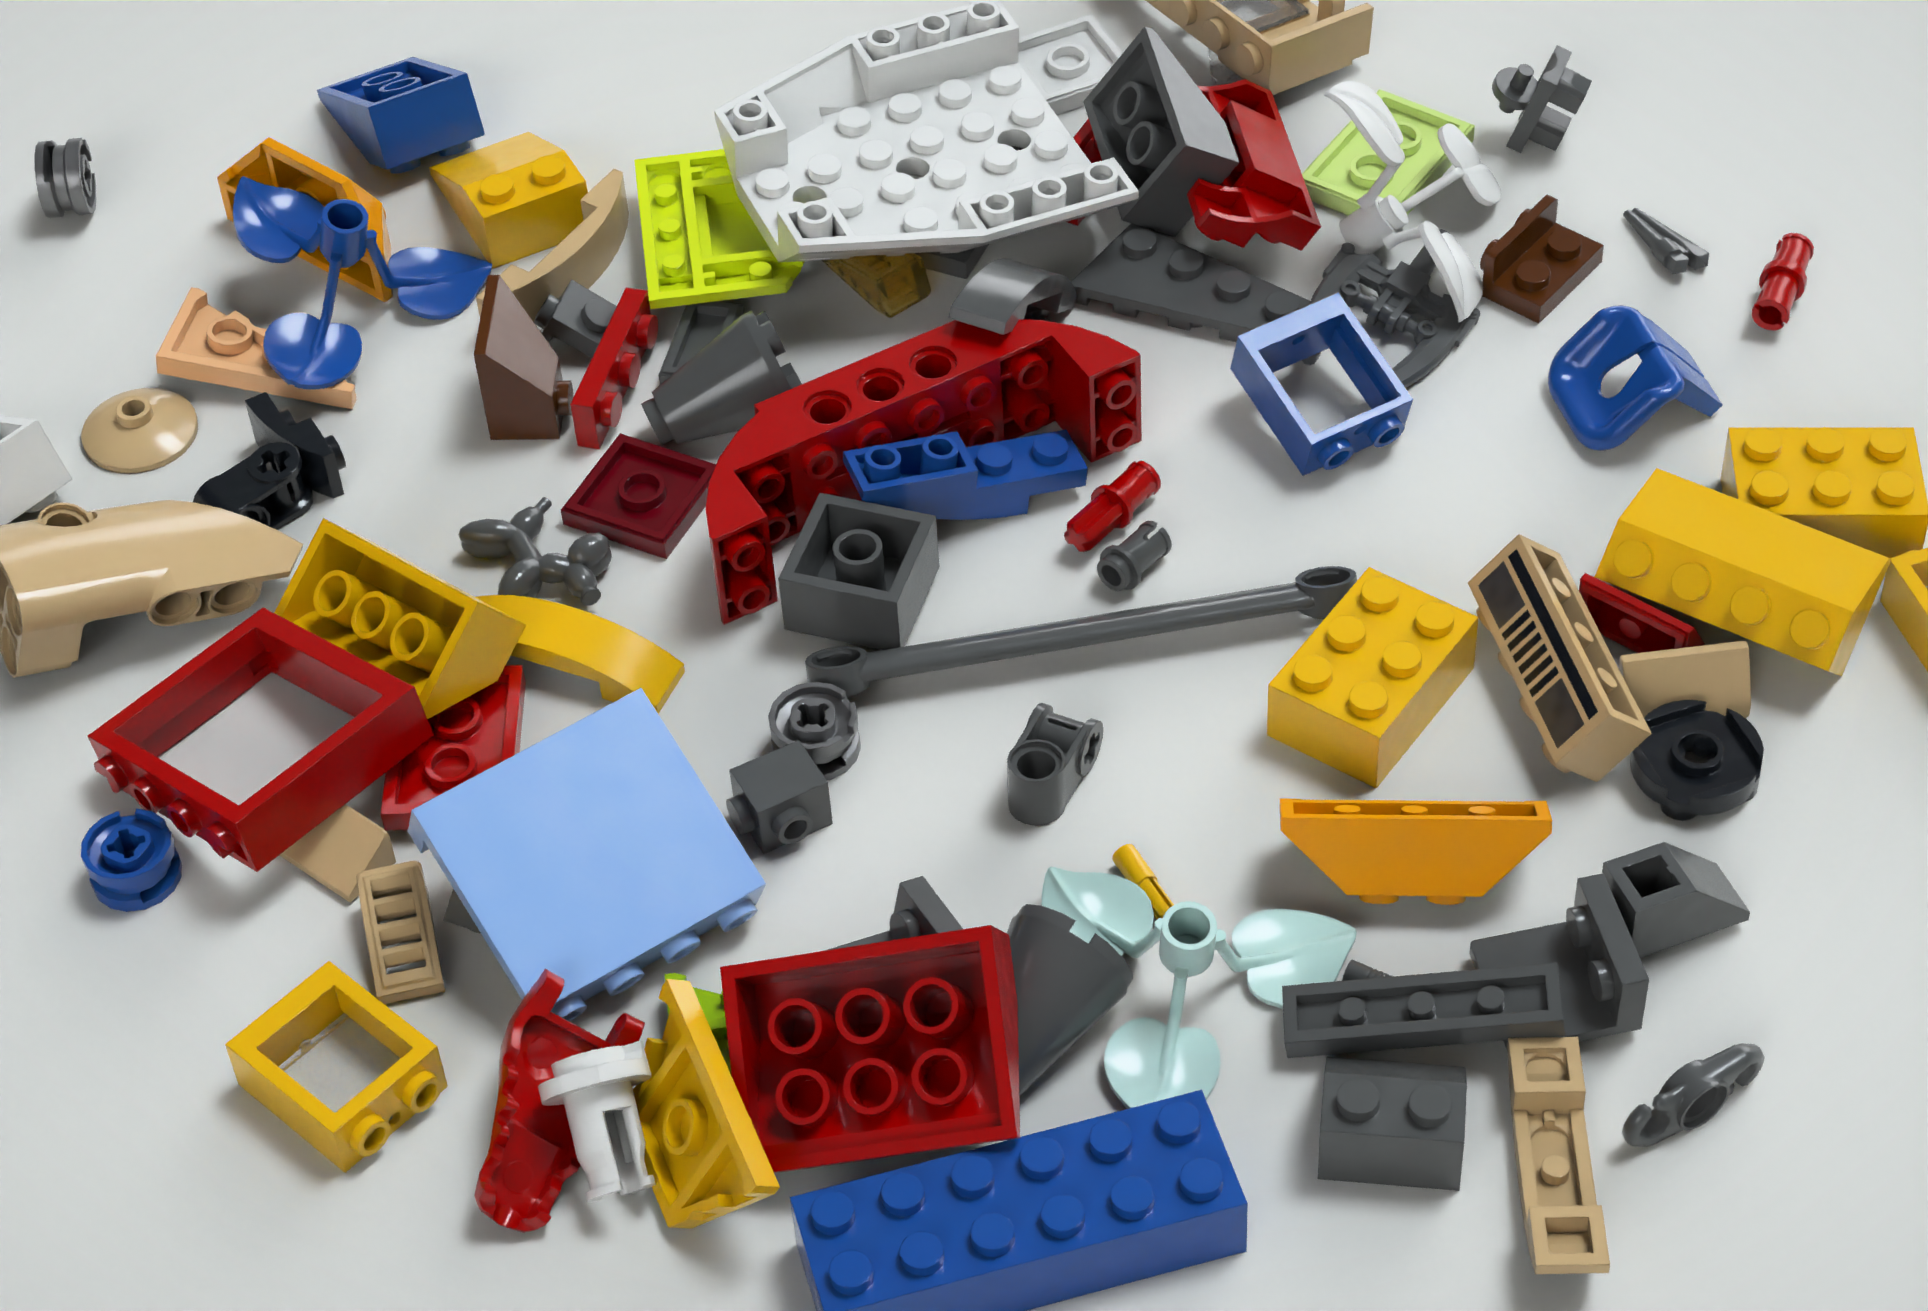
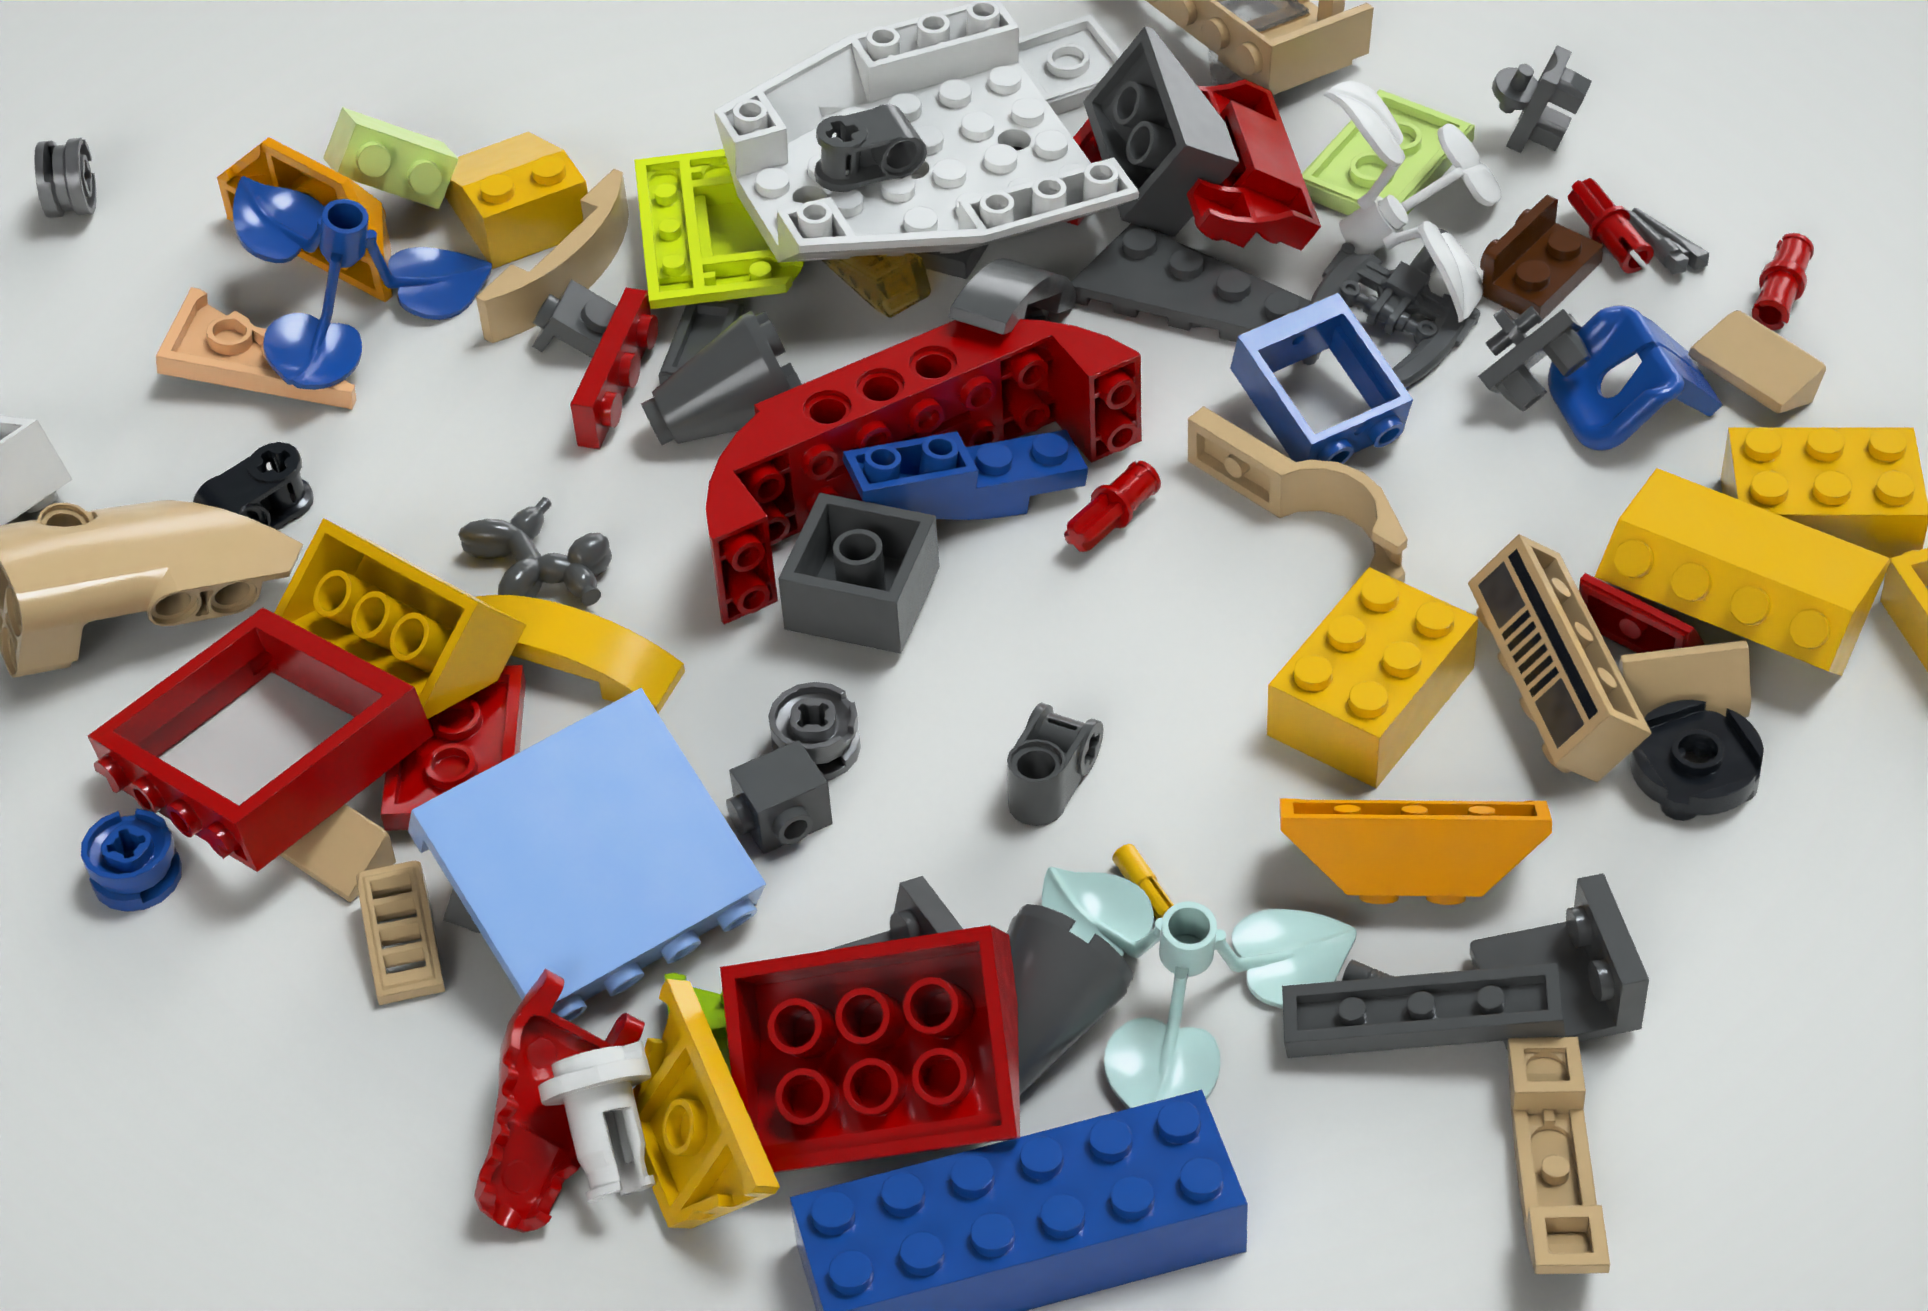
tan dish [81,388,198,474] -> none
yellow window [225,961,448,1173] -> none
black slope [245,392,346,498] -> none
blue slope [317,57,485,174] -> none
reddish brown slope [474,275,573,440] -> none
dark red tile [561,433,716,559] -> none
dark grey piece [805,566,1357,698] -> none
dark grey pin [1097,521,1172,591] -> none
dark grey slope [1318,1056,1467,1191] -> none
dark grey slope [1602,842,1750,958] -> none
dark grey piece [1622,1043,1765,1147] -> none
none -> yellowish green brick [323,107,458,209]
none -> dark grey piece [814,104,927,192]
none -> tan piece [1188,406,1408,582]
none -> dark grey hips [1478,306,1591,412]
none -> red axle [1567,178,1654,274]
none -> tan slope [1688,310,1826,414]

